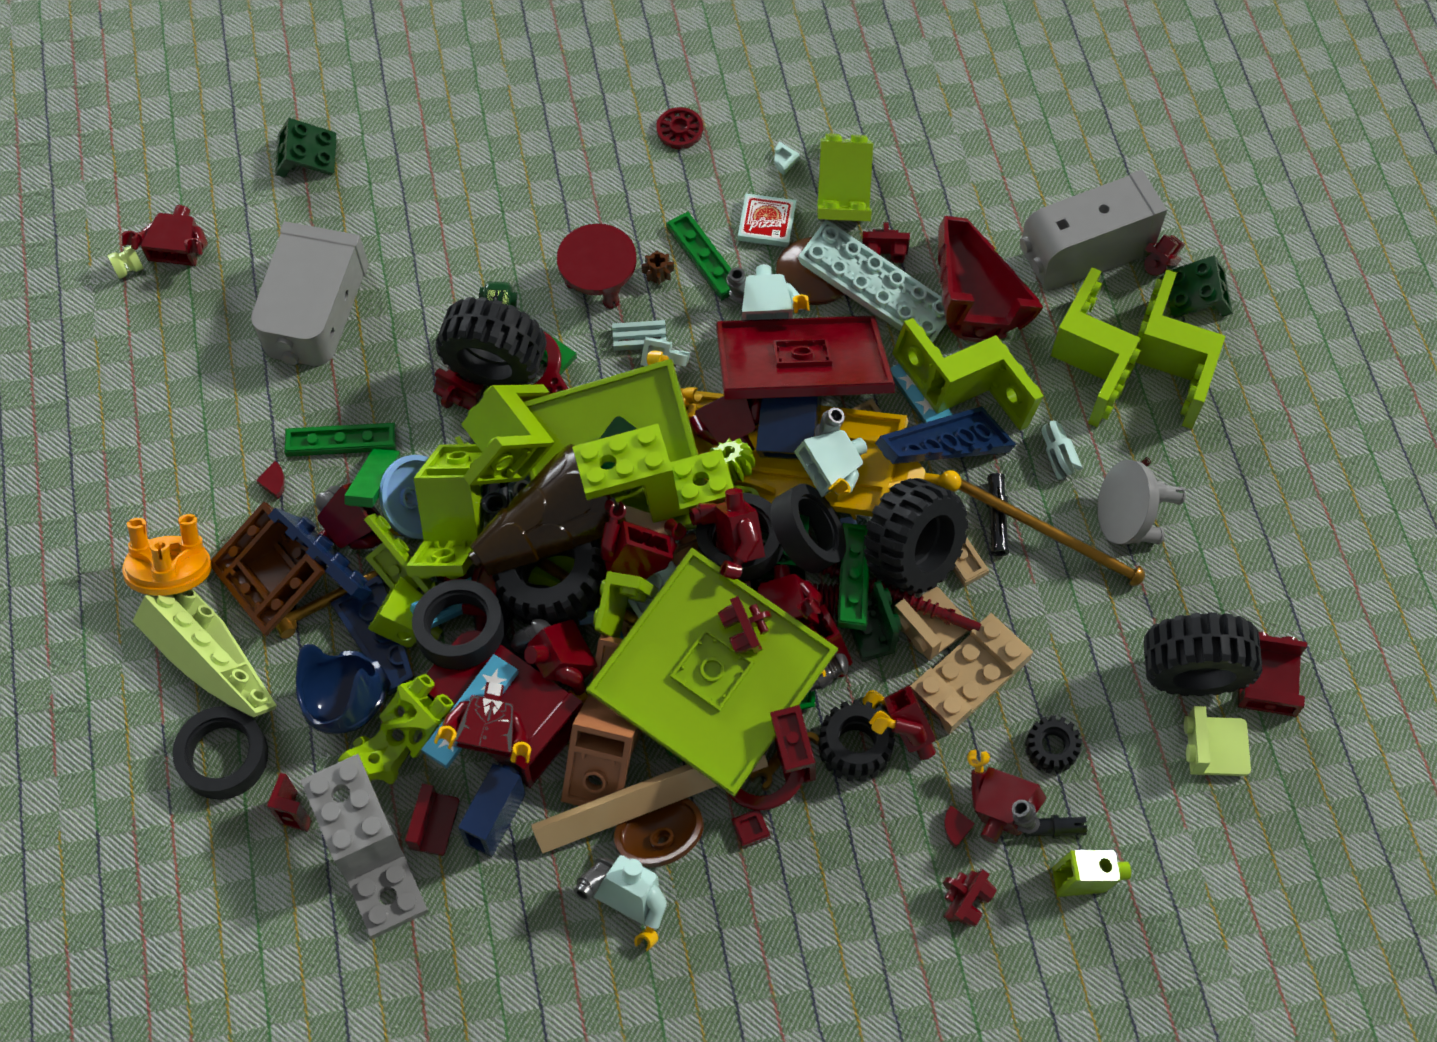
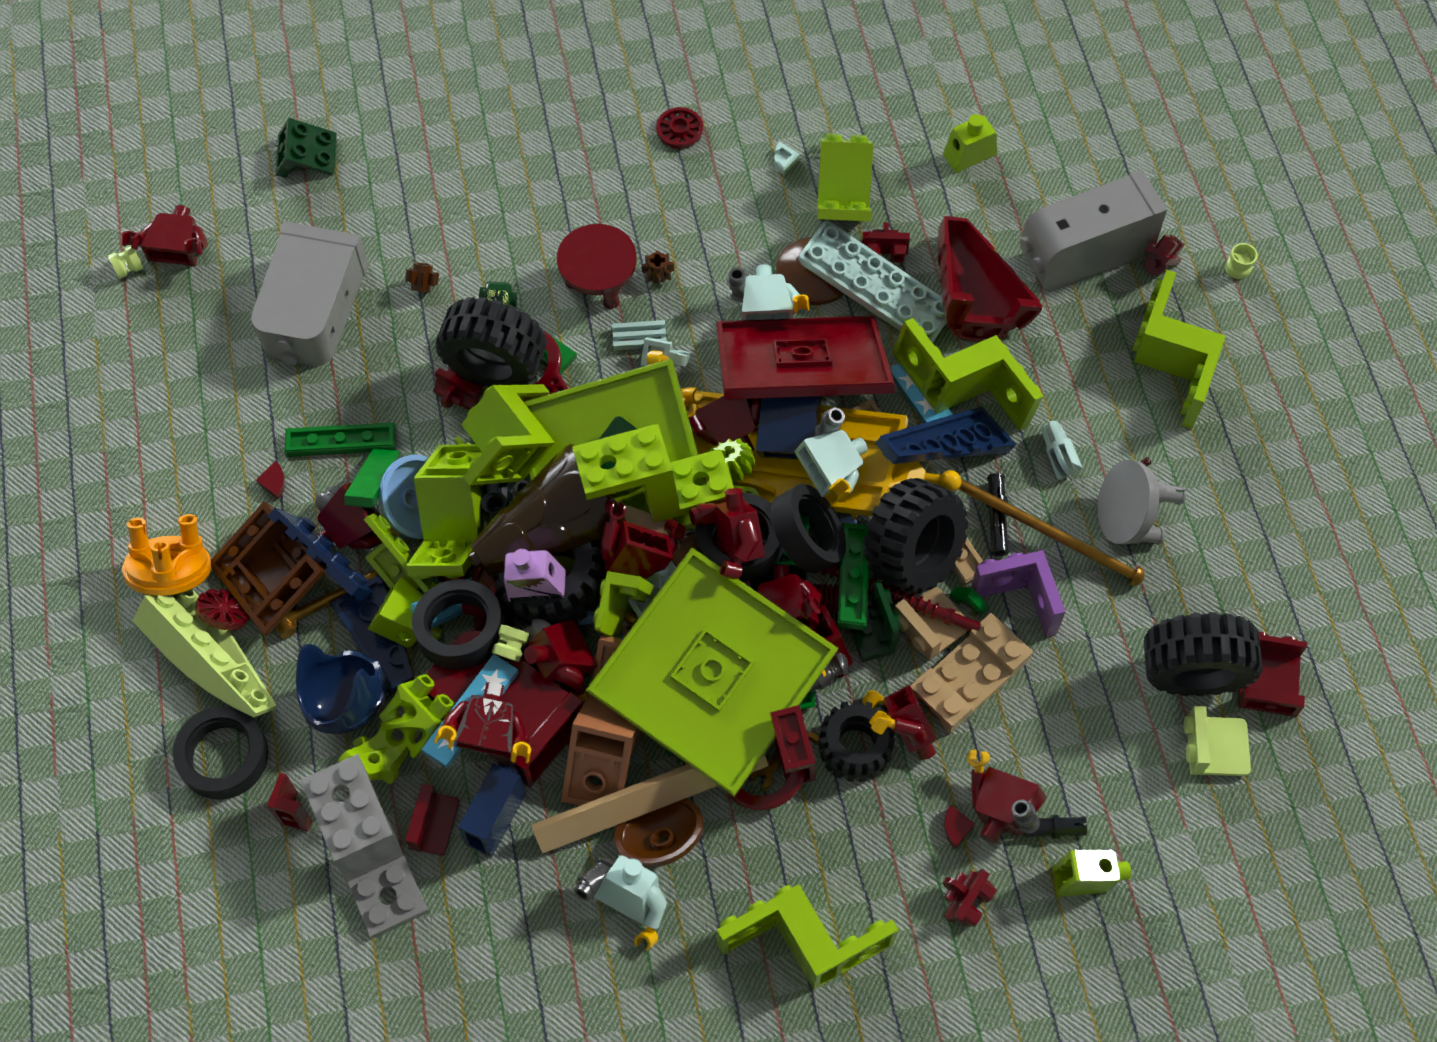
green tile [666,211,731,301] -> none
dark red hips [718,596,772,654] -> none
dark red tile [731,810,771,849] -> none
tile [738,194,796,247] -> none
black tyre [1025,715,1082,774] -> none
lime bracket [1051,267,1141,428] -> none
dark green bracket [1164,255,1233,318] -> none
none -> dark red wheel [195,589,249,630]
none -> reddish brown gear [405,262,439,292]
none -> yellowish green wheel [491,624,529,662]
none -> lavender torso [504,549,566,602]
none -> lime bracket [717,884,899,990]
none -> lime torso [943,114,997,173]
none -> green tile [949,587,989,614]
none -> medium lavender bracket [971,550,1065,637]
none -> yellowish green wheel [1225,243,1258,279]

